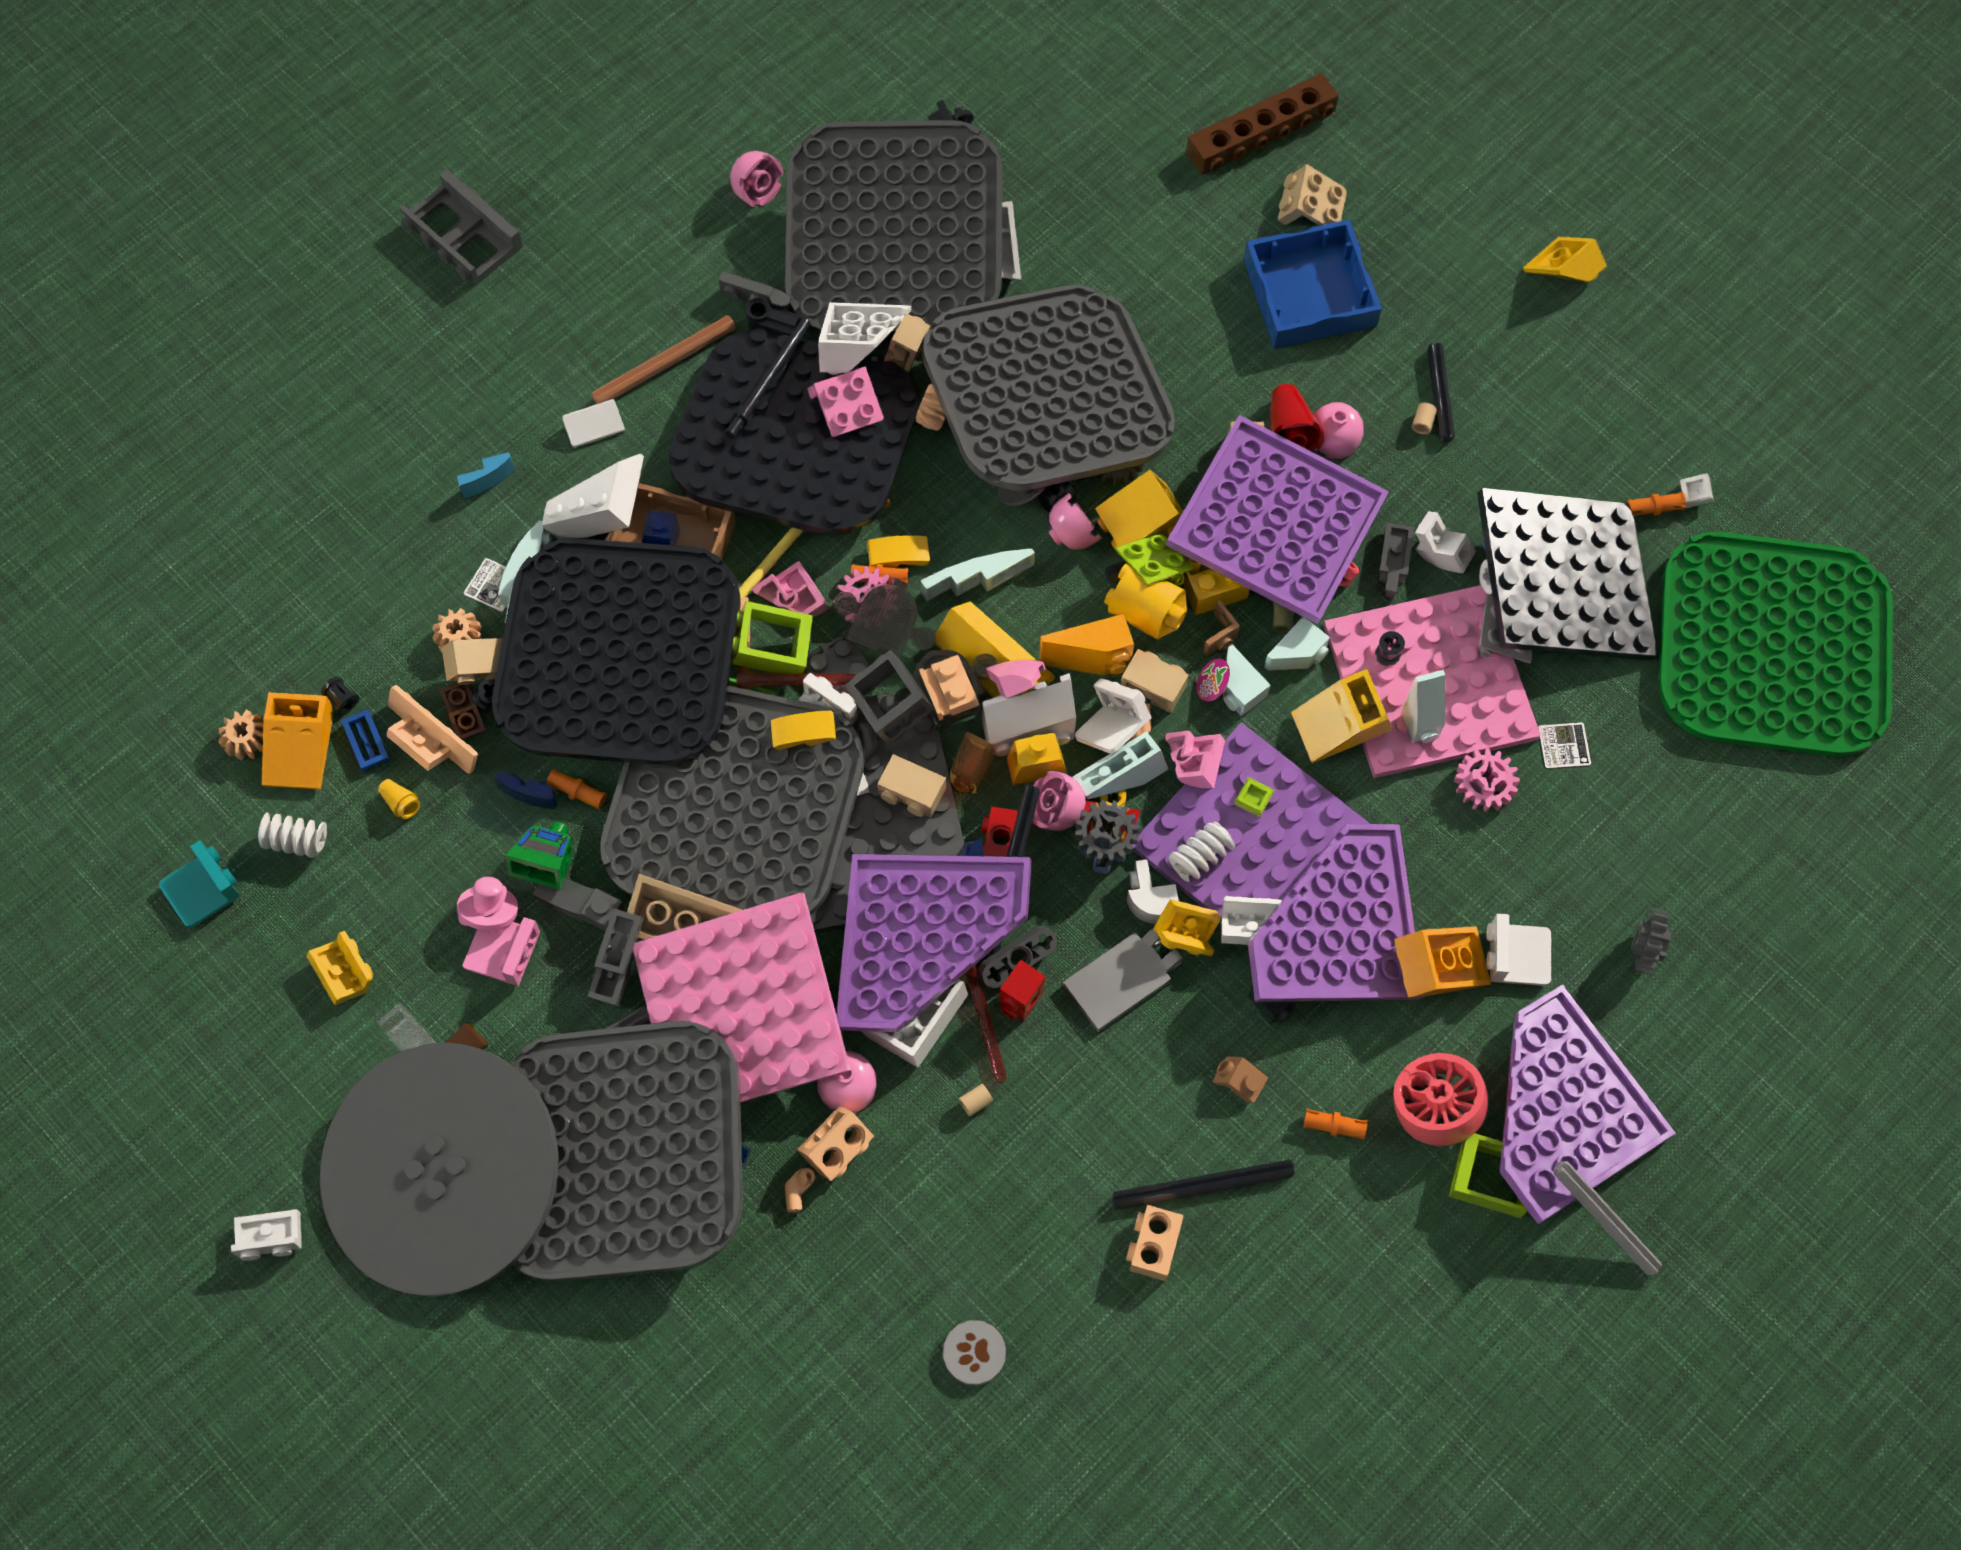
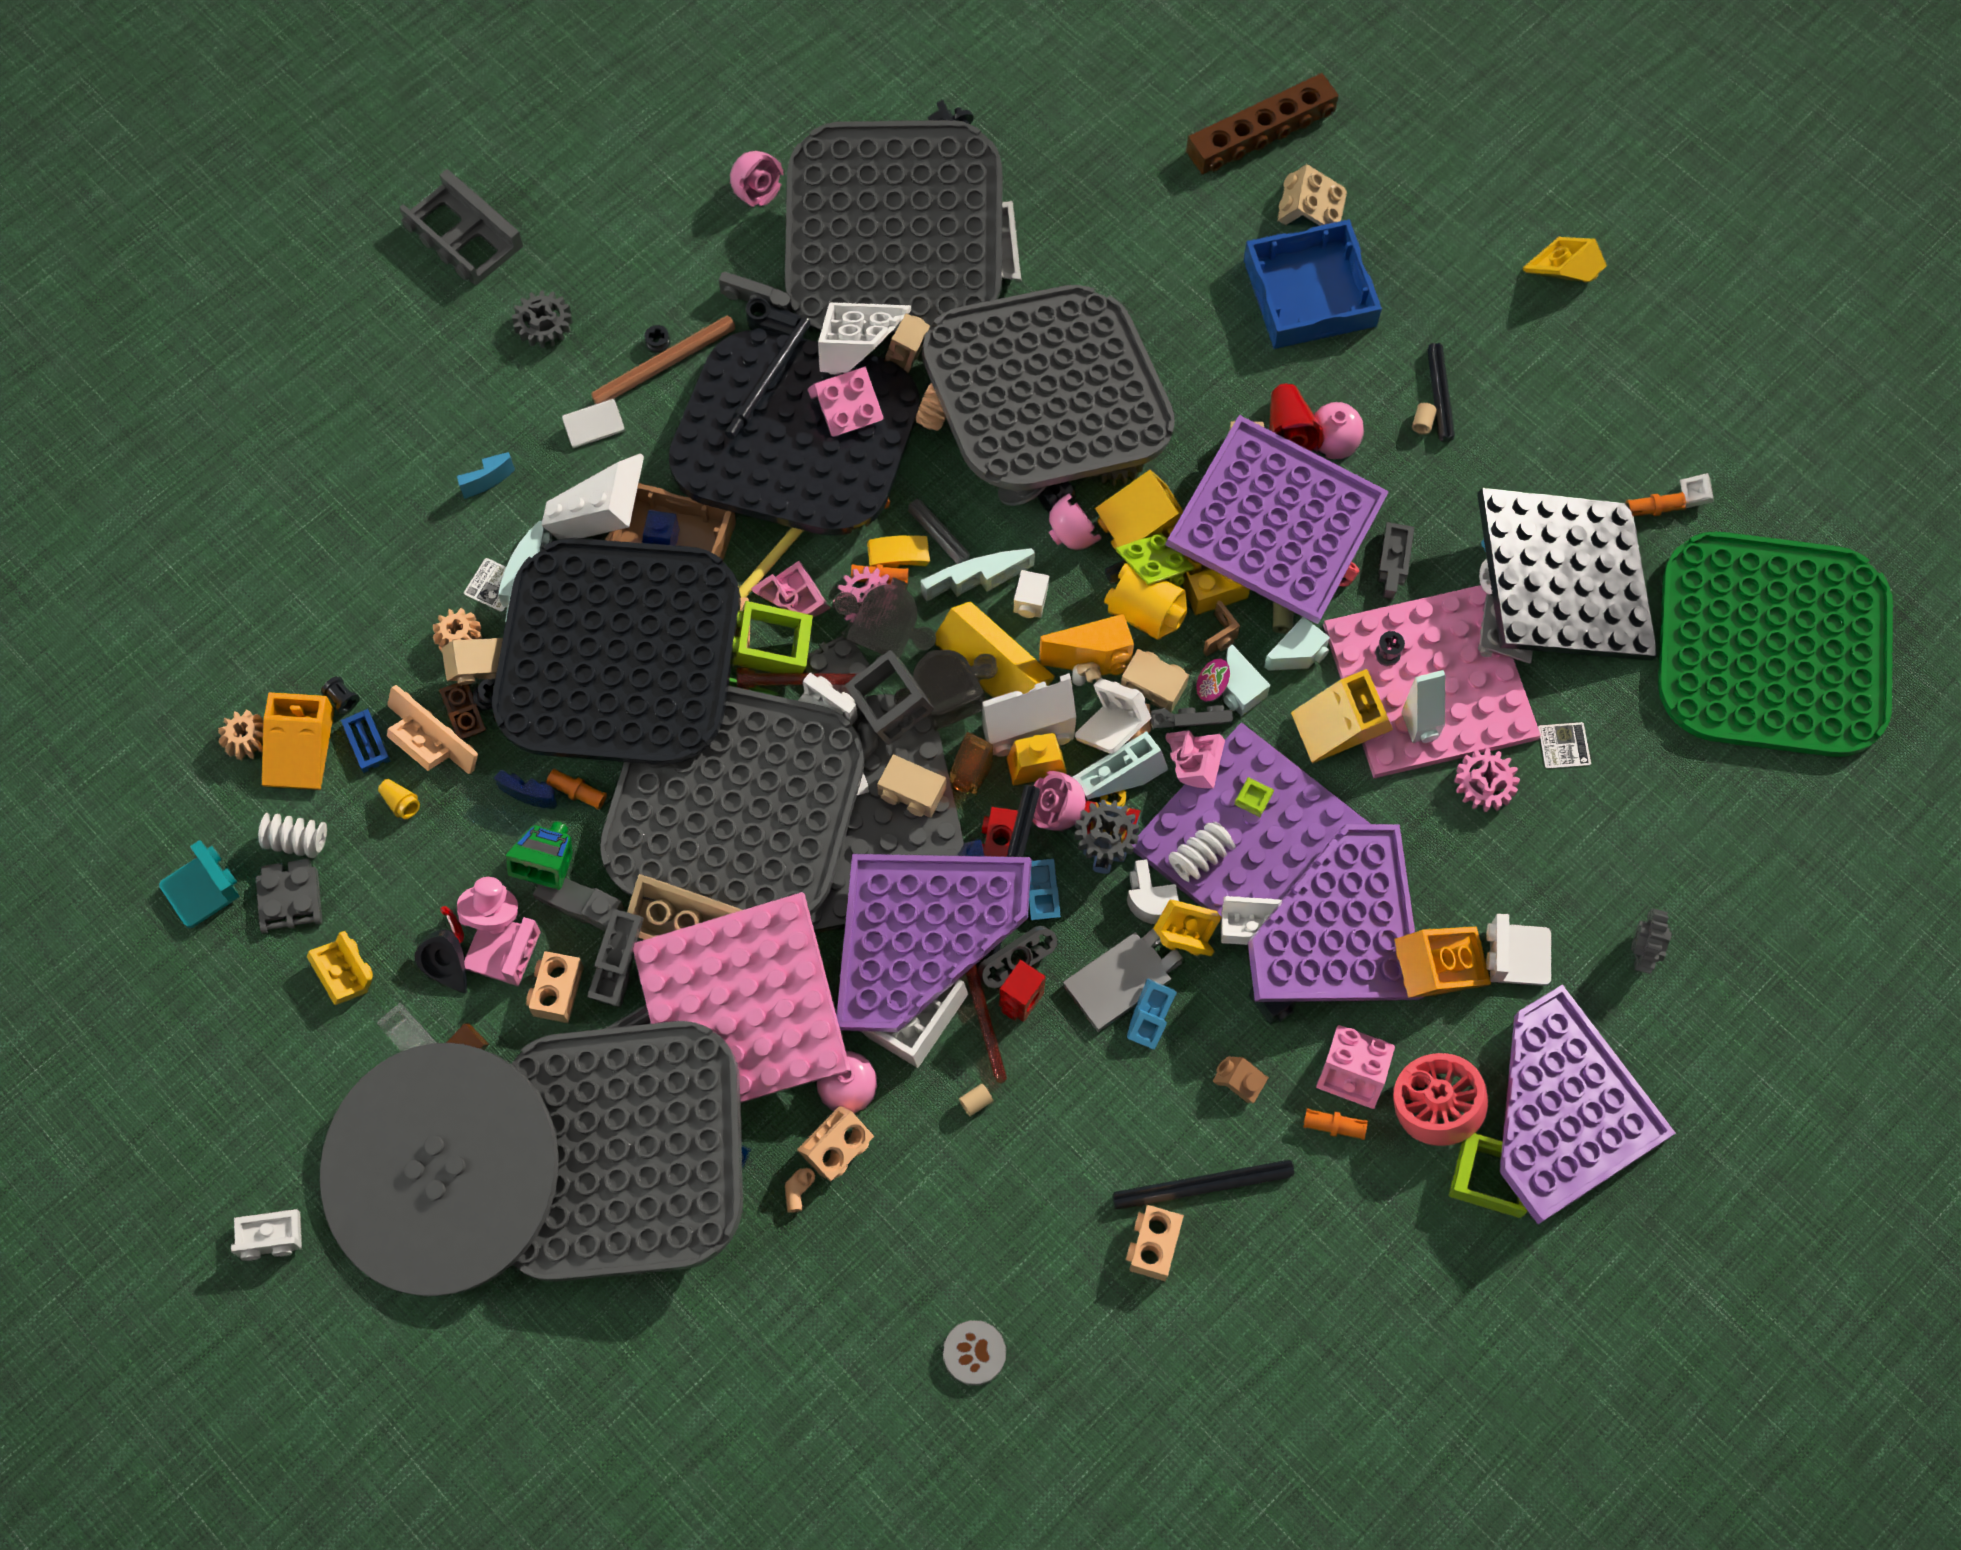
yellow slope [771,710,836,750] -> none
light nougat plate [919,655,979,721] -> none
bright pink slope [986,660,1046,699] -> none
white brick [1415,511,1476,573] -> none
light grey axle [1553,1161,1662,1276] -> none
none -> dark grey plate [256,858,322,934]
none -> black piece [414,906,467,993]
none -> dark grey gear [512,290,573,348]
none -> light nougat brick [526,951,584,1023]
none -> black bush [644,325,670,353]
none -> dark grey axle [908,499,969,564]
none -> white brick [1014,570,1049,618]
none -> dark azure slope [1029,859,1061,920]
none -> tan arm [1072,662,1101,686]
none -> dark azure slope [1127,978,1177,1050]
none -> dark grey hinge [1150,705,1233,729]
none -> bright pink bracket [1316,1025,1395,1109]

